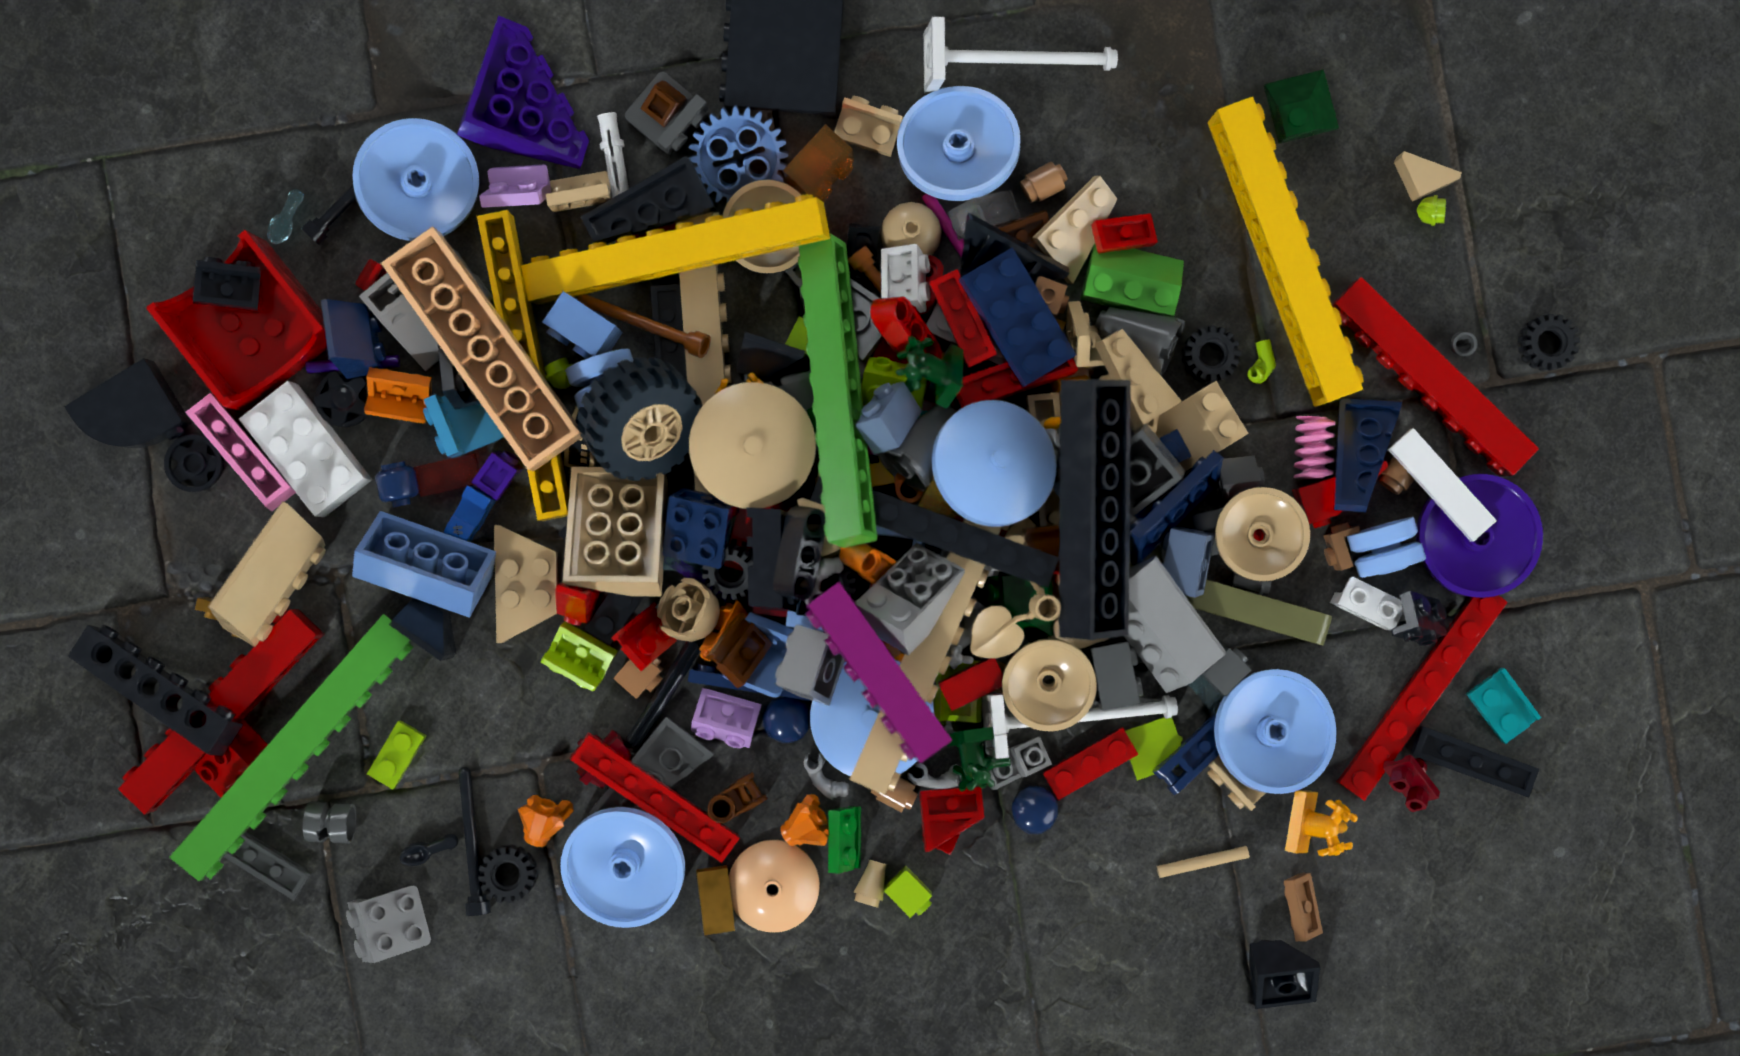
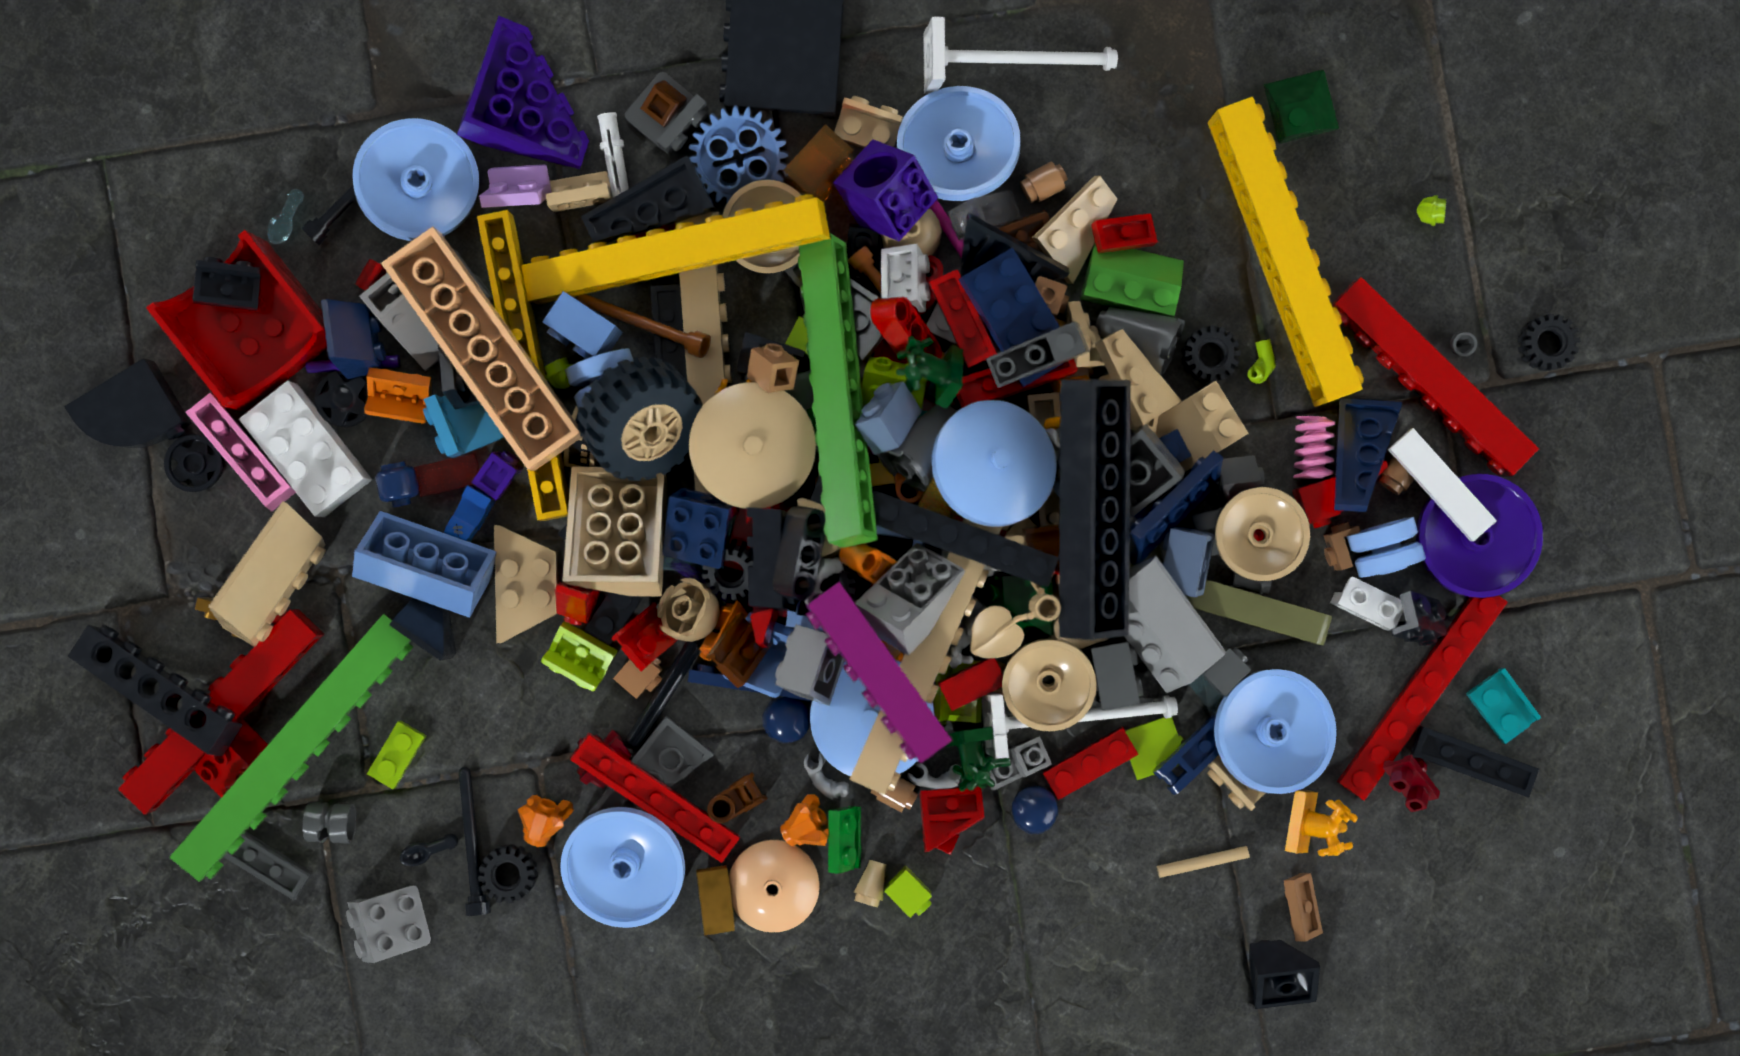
lavender bracket [691,687,762,748] -> none
tan slope [1394,151,1462,202] -> none
none -> medium nougat brick [747,343,799,393]
none -> red slope [750,609,778,648]
none -> dark purple brick [833,139,938,241]
none -> dark grey slope [986,322,1090,388]

